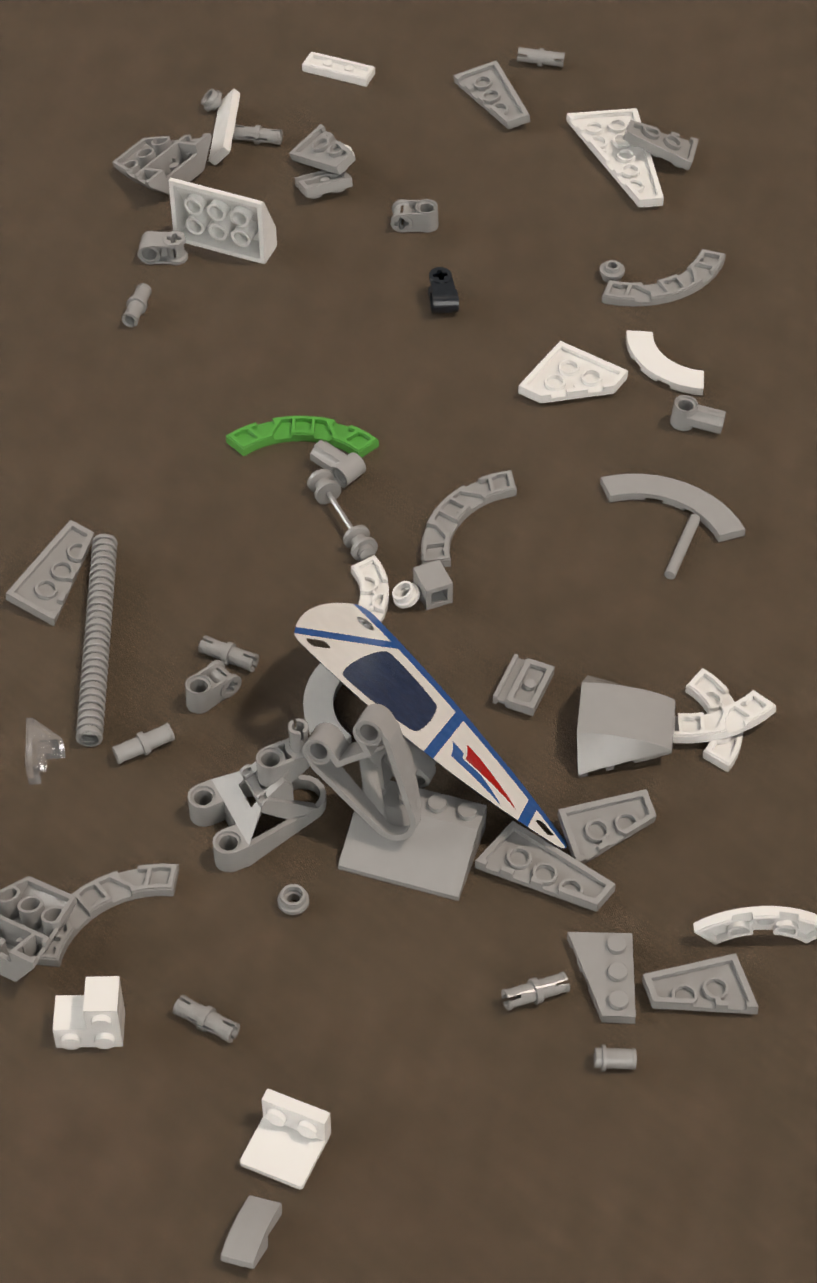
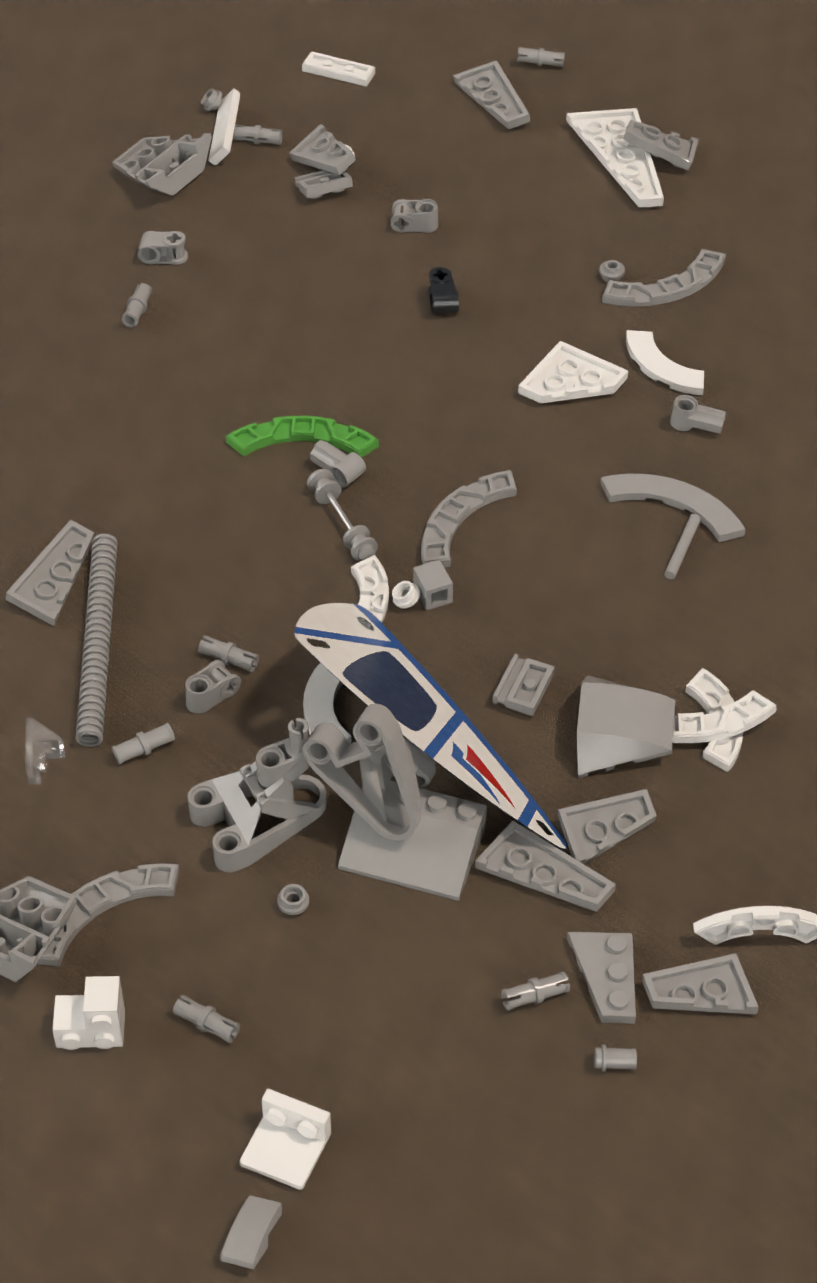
white slope [168,177,277,264] -> none

